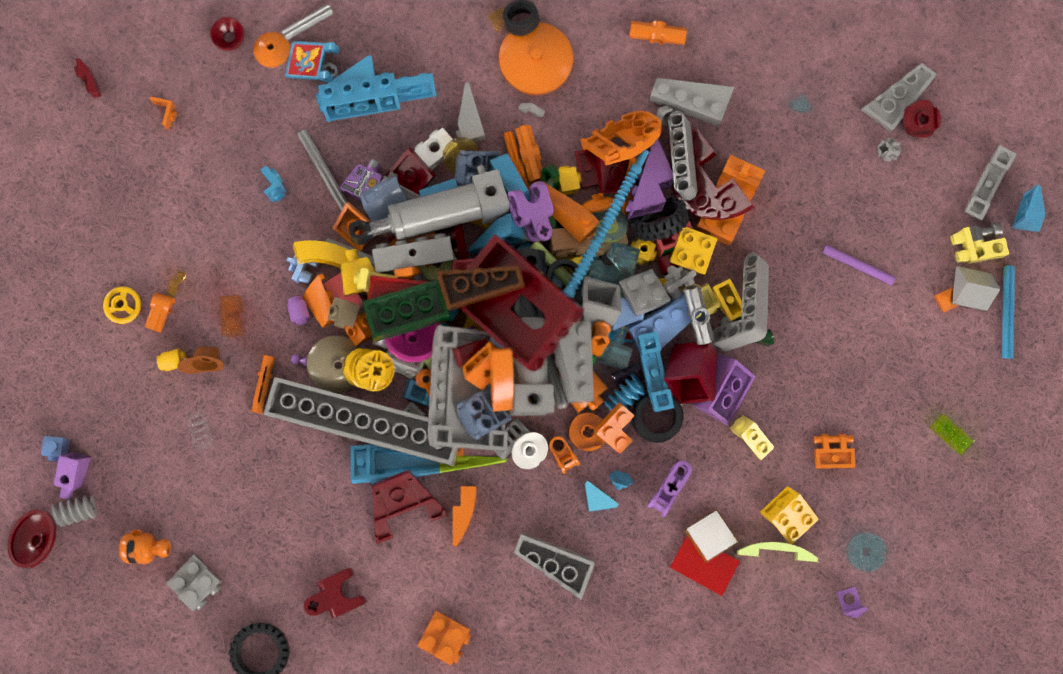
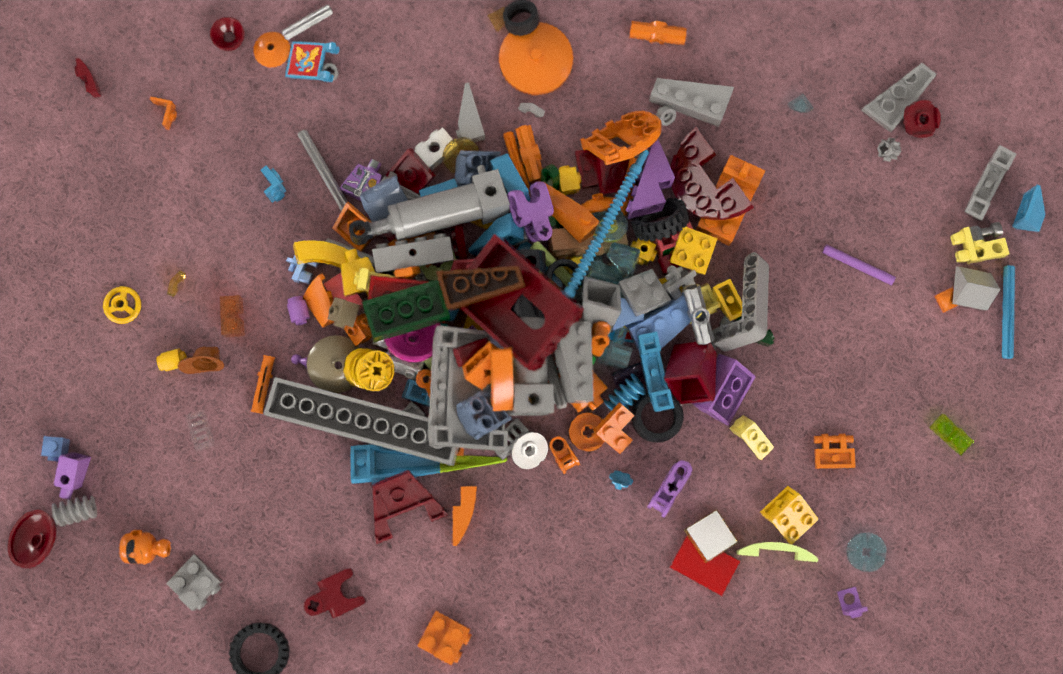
orange piece [144,292,176,333] -> none
dark azure wedge [316,55,437,122] -> none
light grey wedge [514,532,595,599] -> none
medium azure slope [584,481,619,512] -> none
light grey beam [668,111,697,200] -> none

